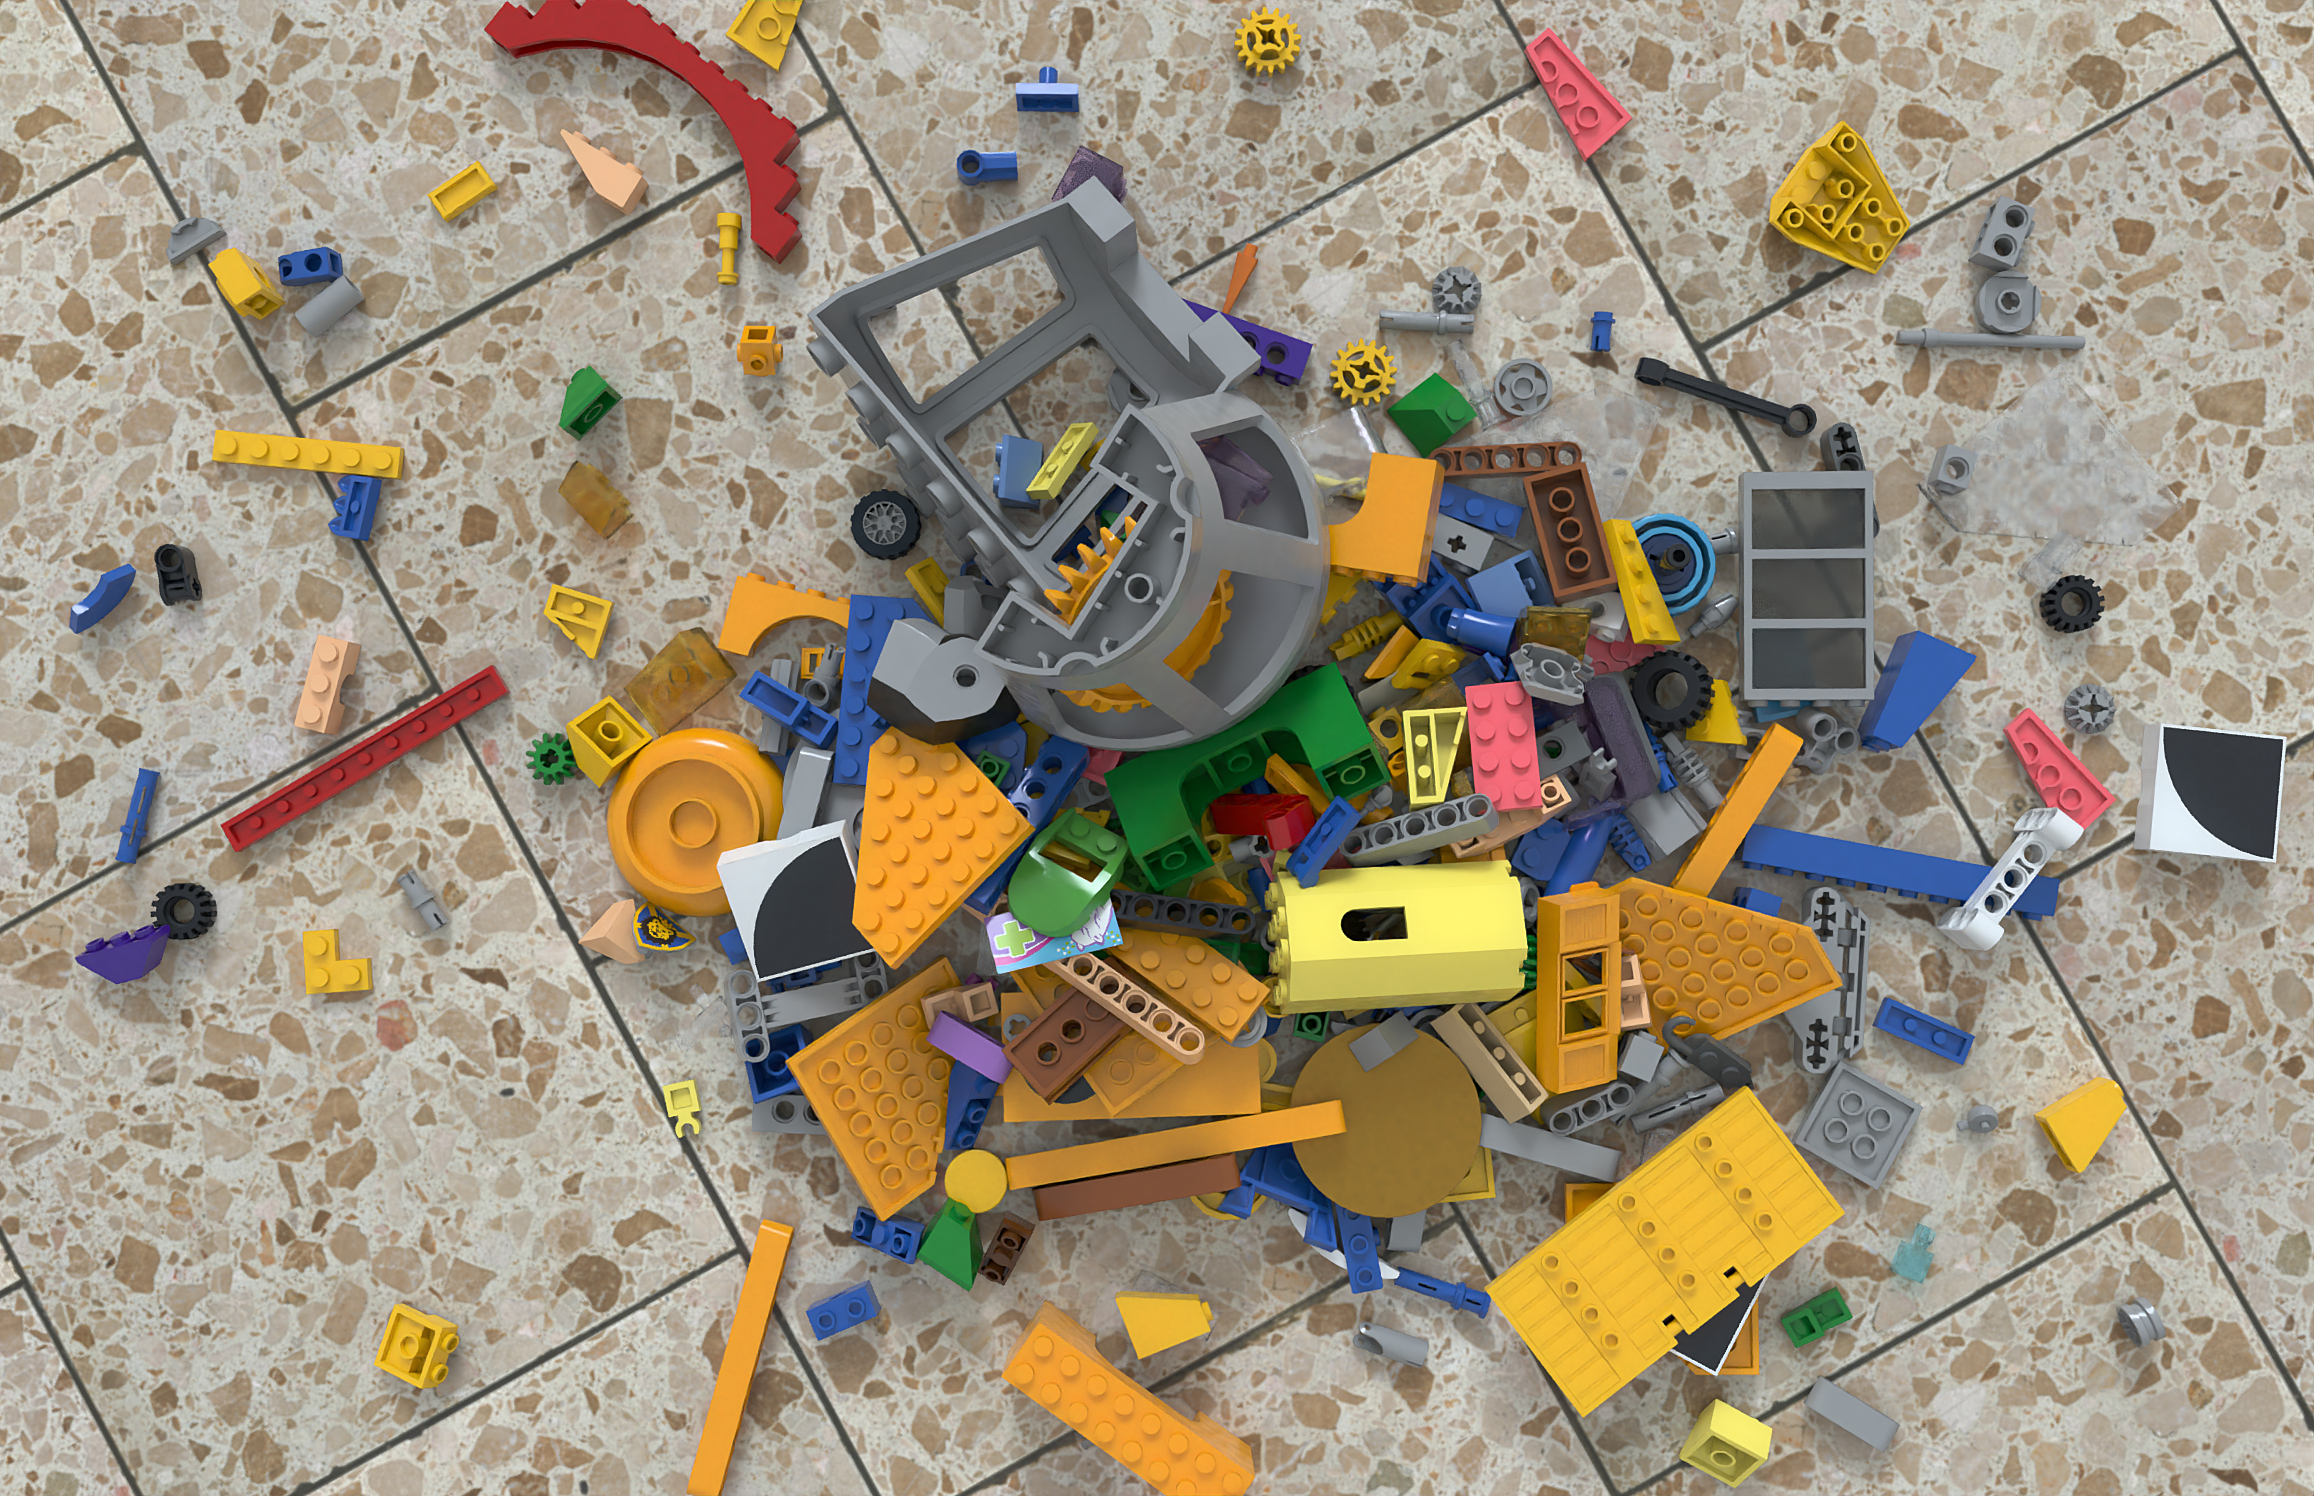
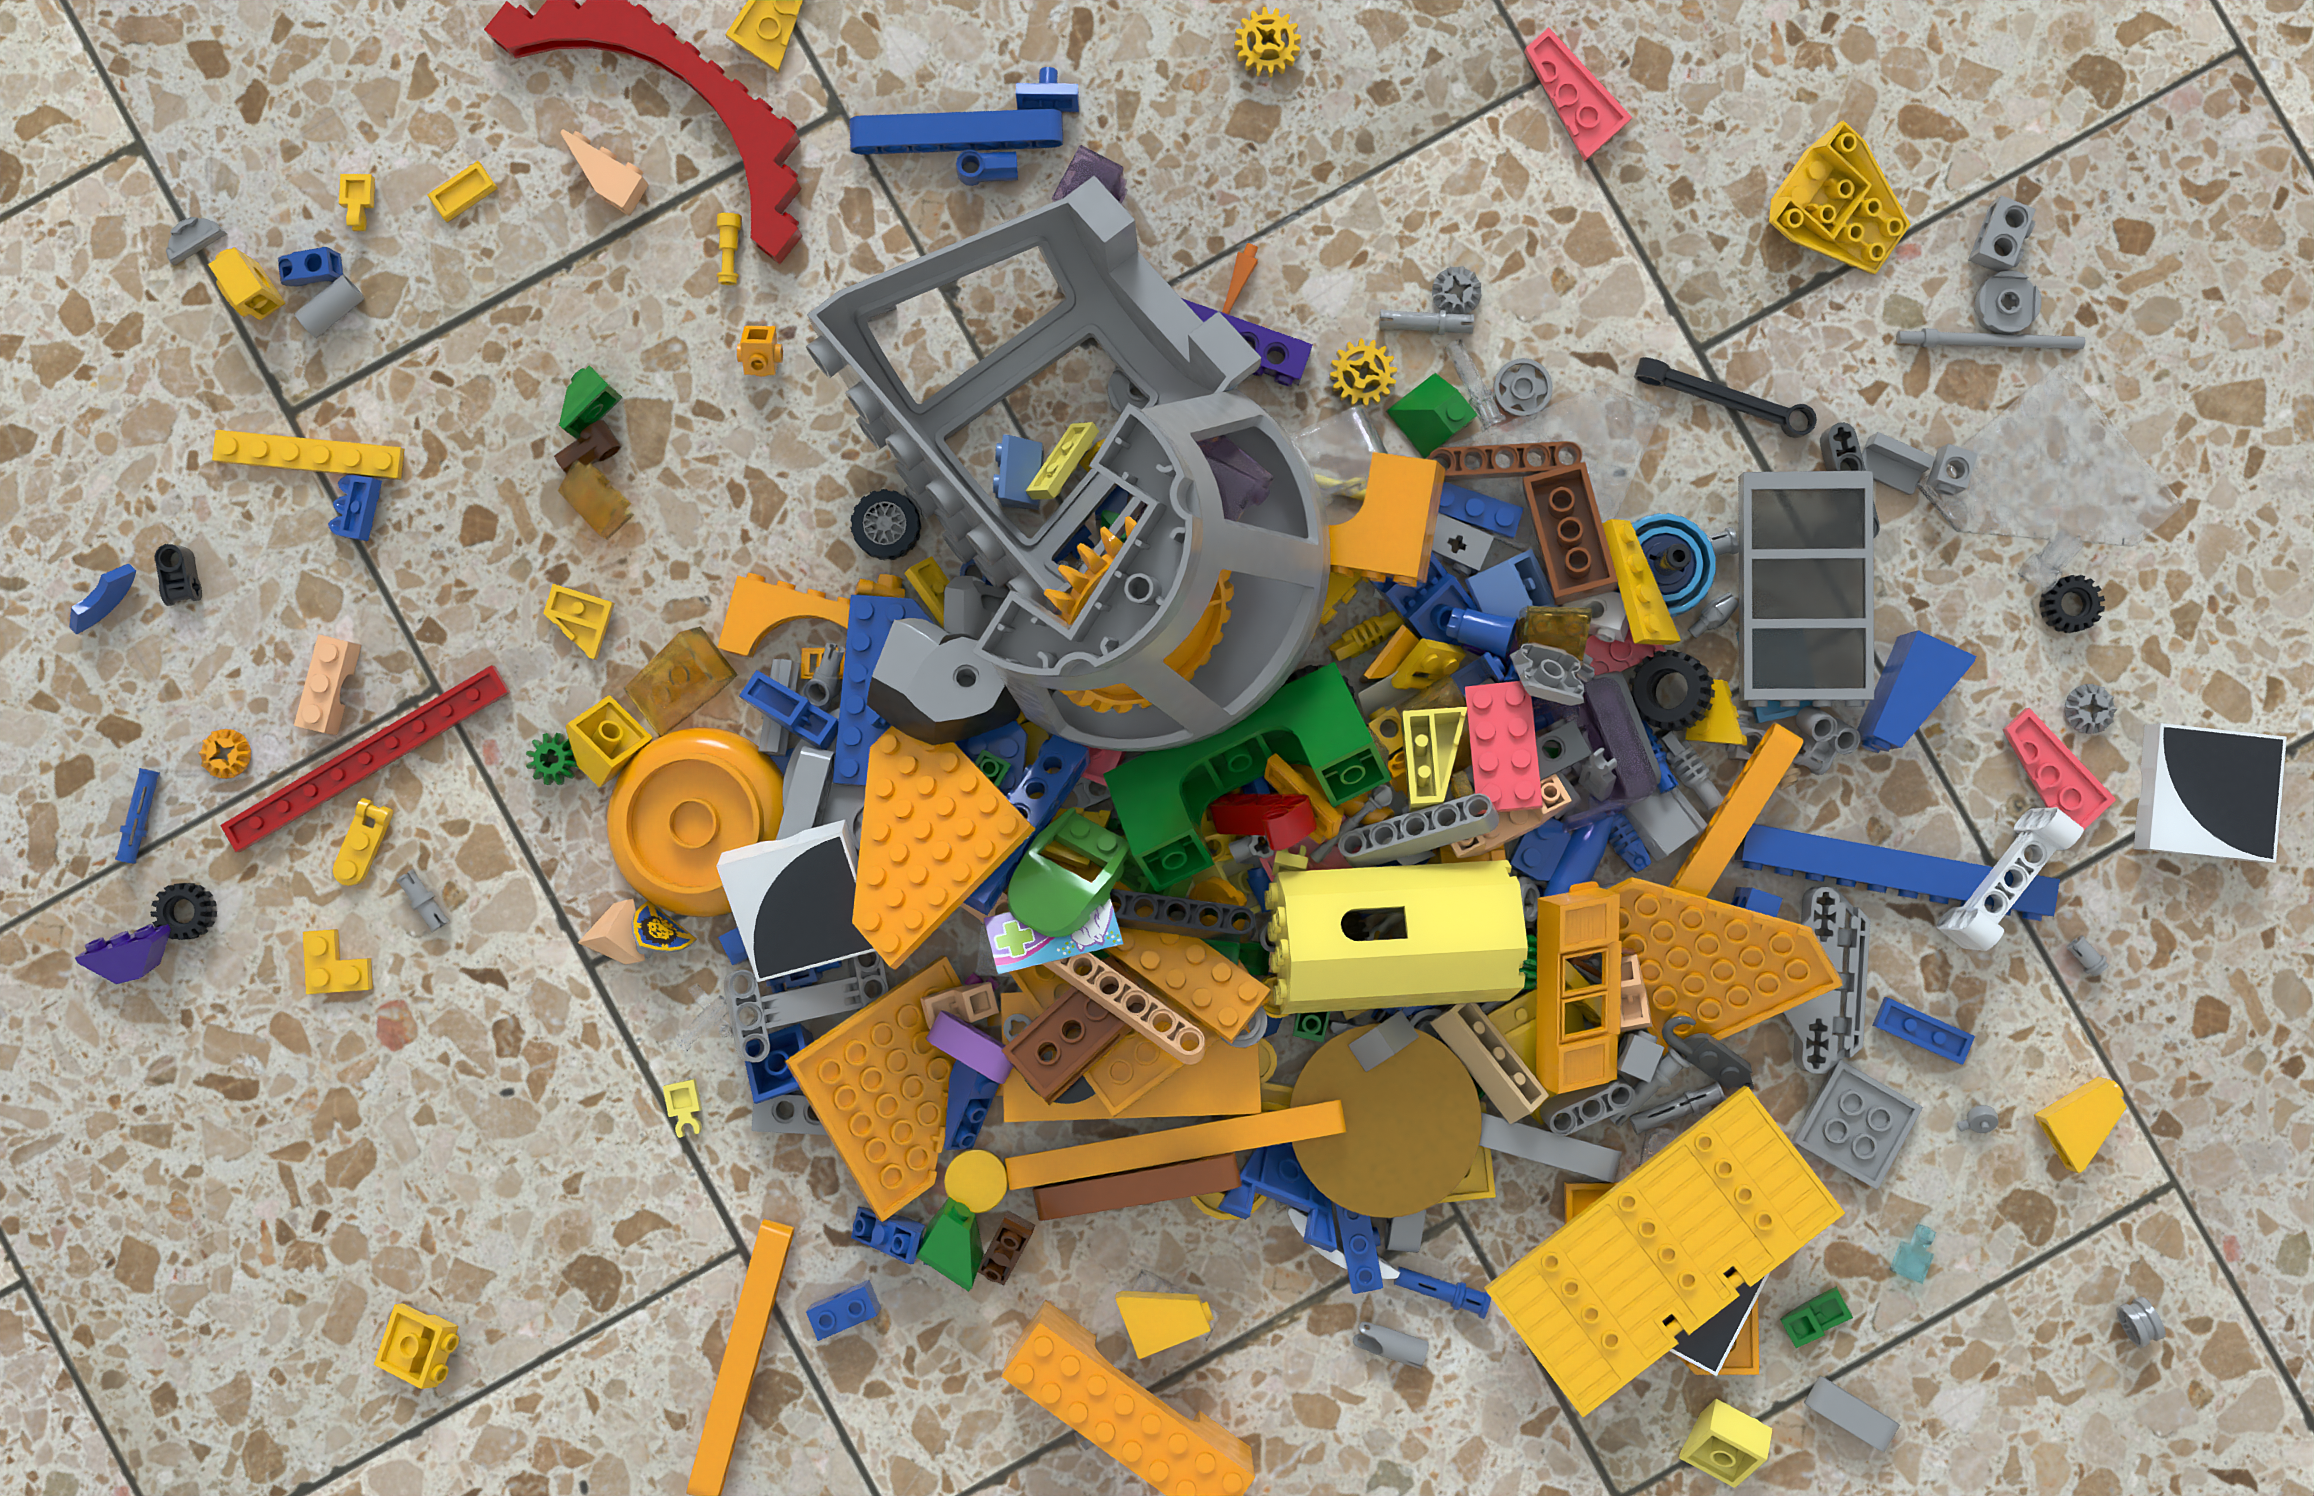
blue plate [1286,795,1362,888] -> none
blue pin [1590,311,1616,352] -> none
none -> light orange gear [199,729,251,779]
none -> yellow plate [333,798,393,886]
none -> yellow plate [339,174,375,231]
none -> reddish brown piece [554,420,622,479]
none -> blue beam [849,109,1063,155]
none -> light orange plate [855,574,905,598]
none -> light grey panel [1862,432,1936,495]
none -> light grey pin [2067,935,2109,977]

